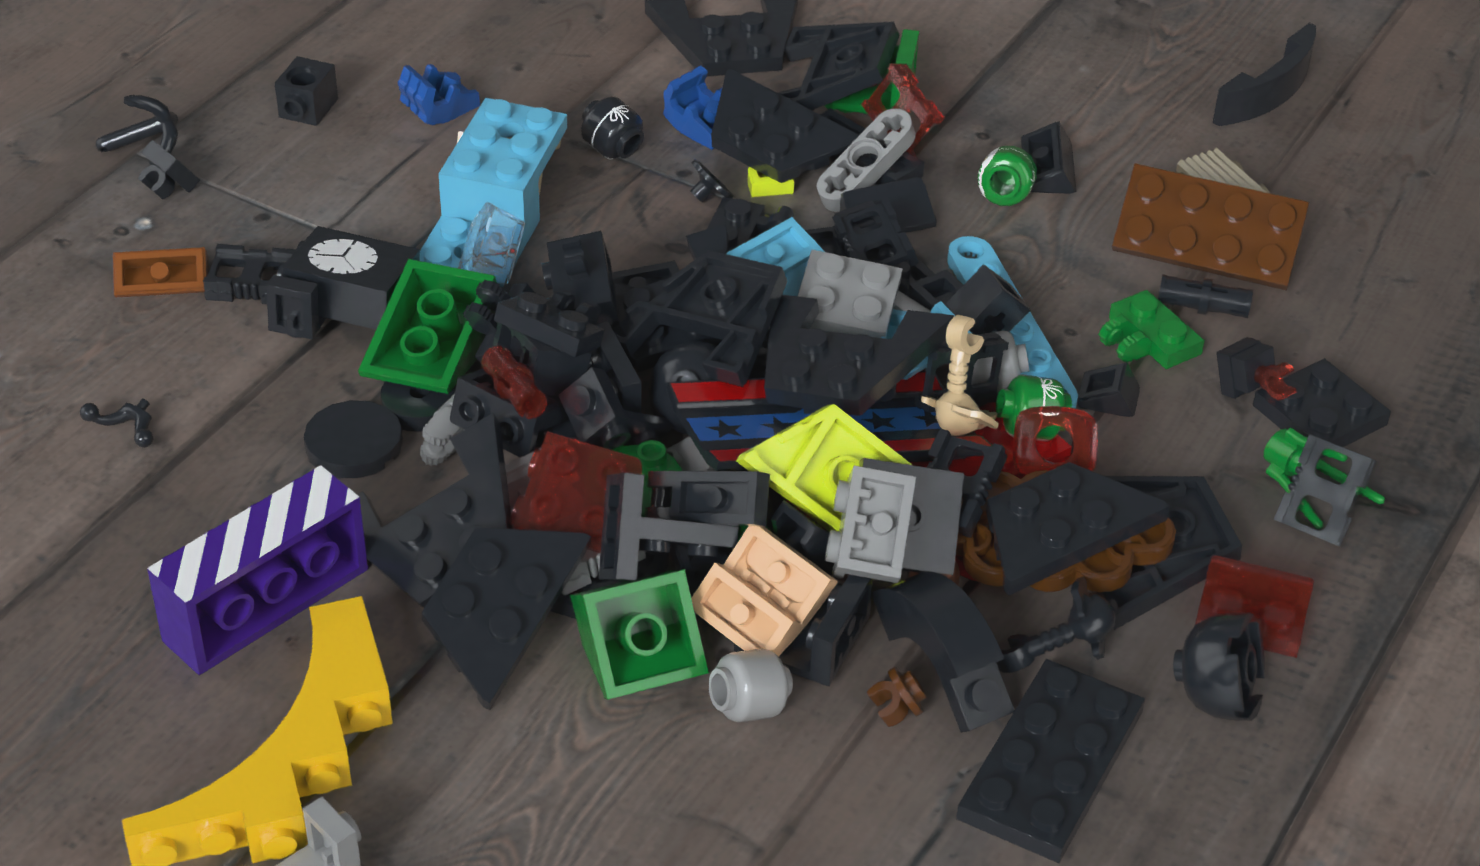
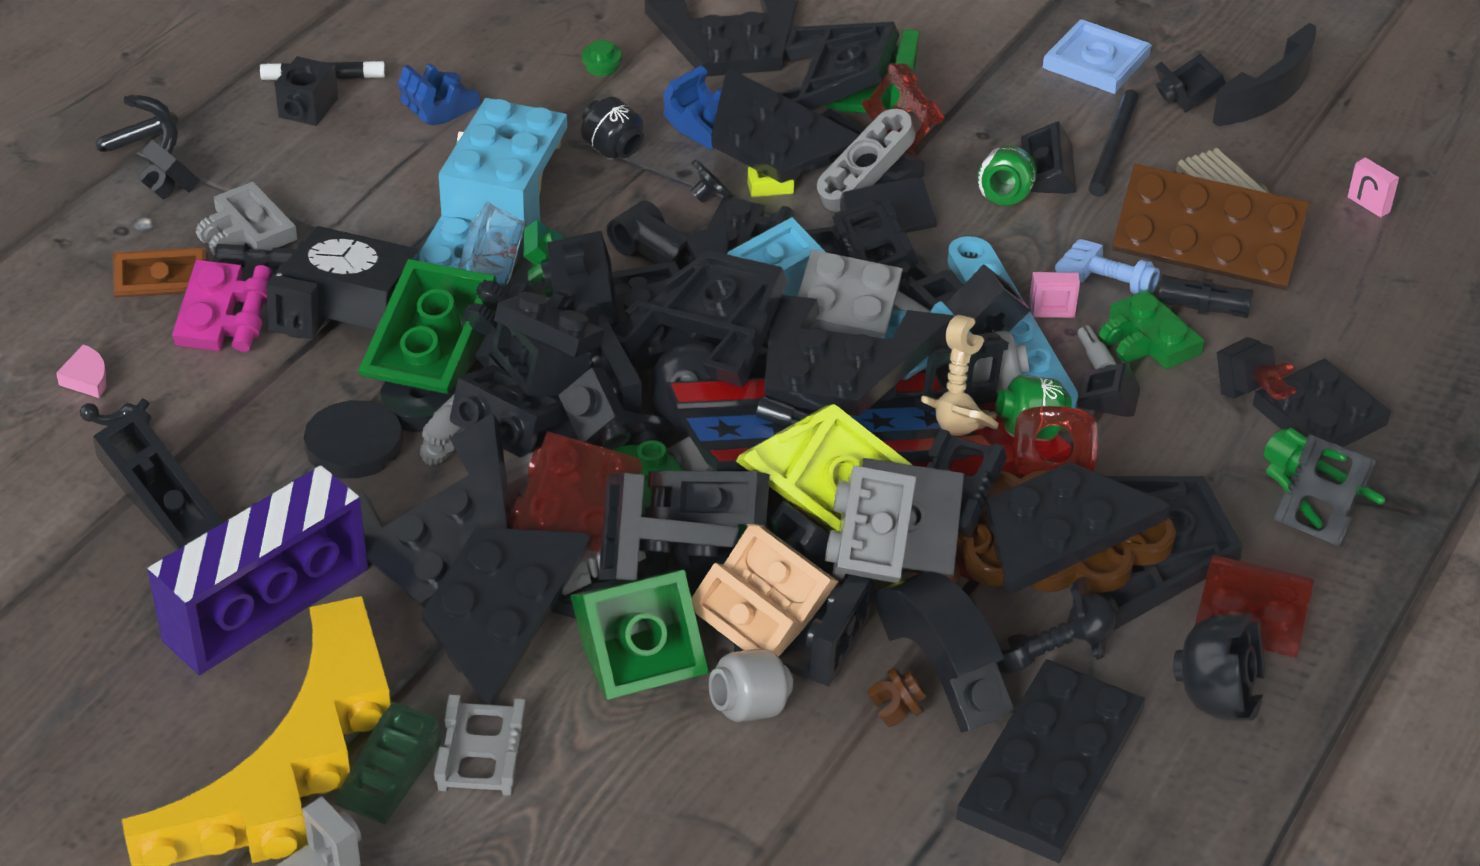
clear red pin [481,346,547,419] -> none
none -> bright pink tile [56,344,107,398]
none -> black slope [93,408,224,550]
none -> dark pink plate [172,260,273,352]
none -> light grey hinge [195,182,297,256]
none -> bar [260,61,385,80]
none -> clear green slope [335,702,441,824]
none -> light grey piece [434,695,526,795]
none -> green plate [524,219,564,298]
none -> green plate [581,40,622,76]
none -> black piece [606,200,693,270]
none -> black pin [756,396,810,428]
none -> bright pink tile [1028,272,1080,318]
none -> light blue tile [1043,19,1152,94]
none -> light blue hinge [1055,239,1160,294]
none -> light grey pin [1078,326,1116,369]
none -> black bar [1089,89,1139,196]
none -> black bracket [1155,53,1226,113]
none -> bright pink tile [1348,157,1399,218]

